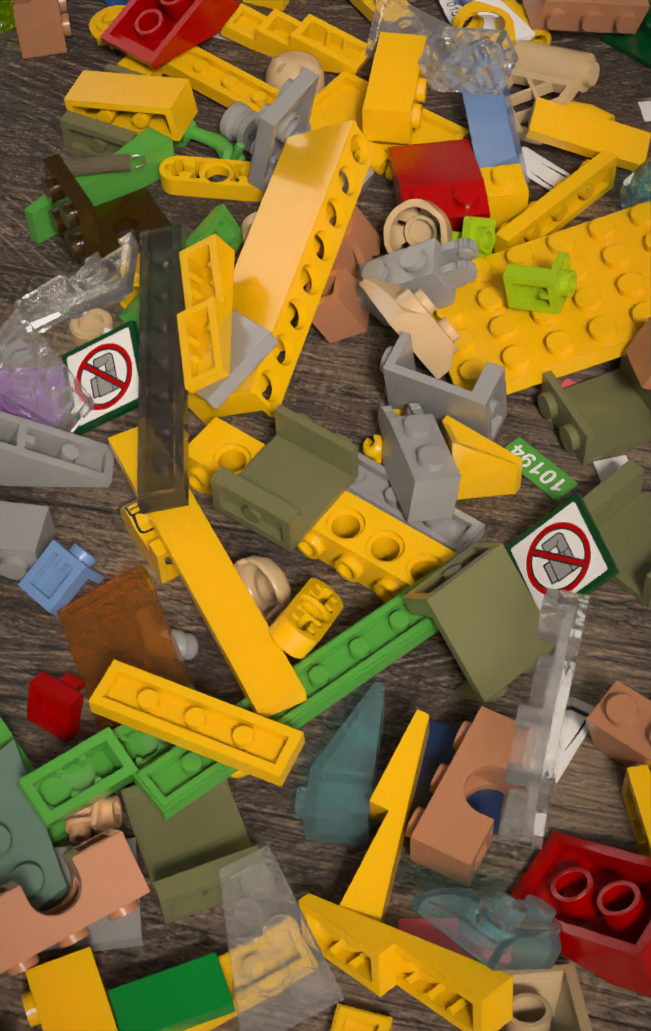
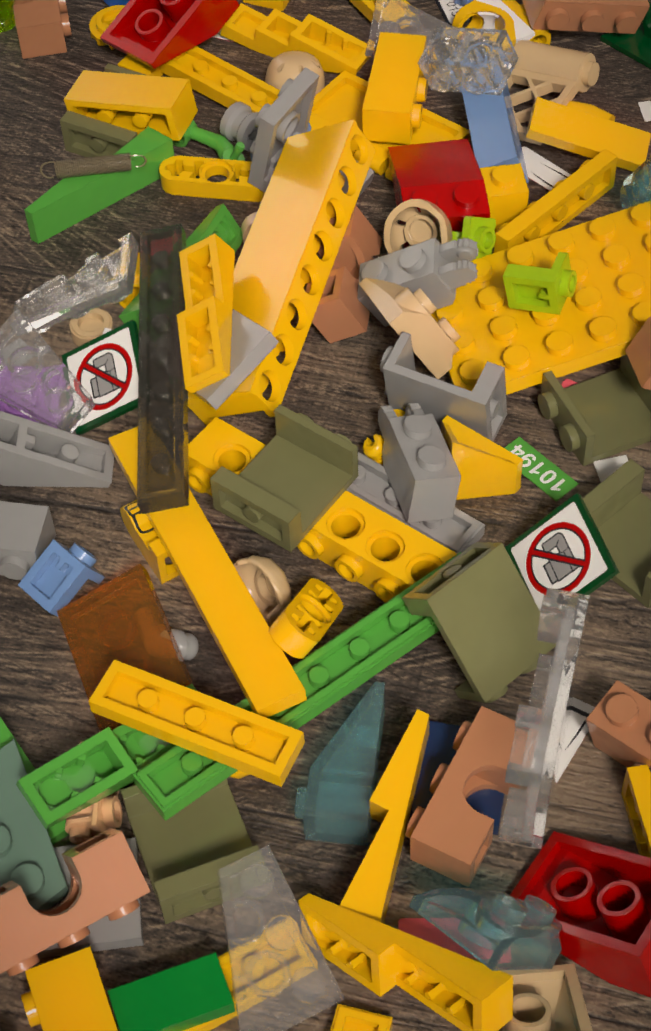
red tile [27,671,86,742] -> none
dark brown bracket [41,154,182,285] -> none

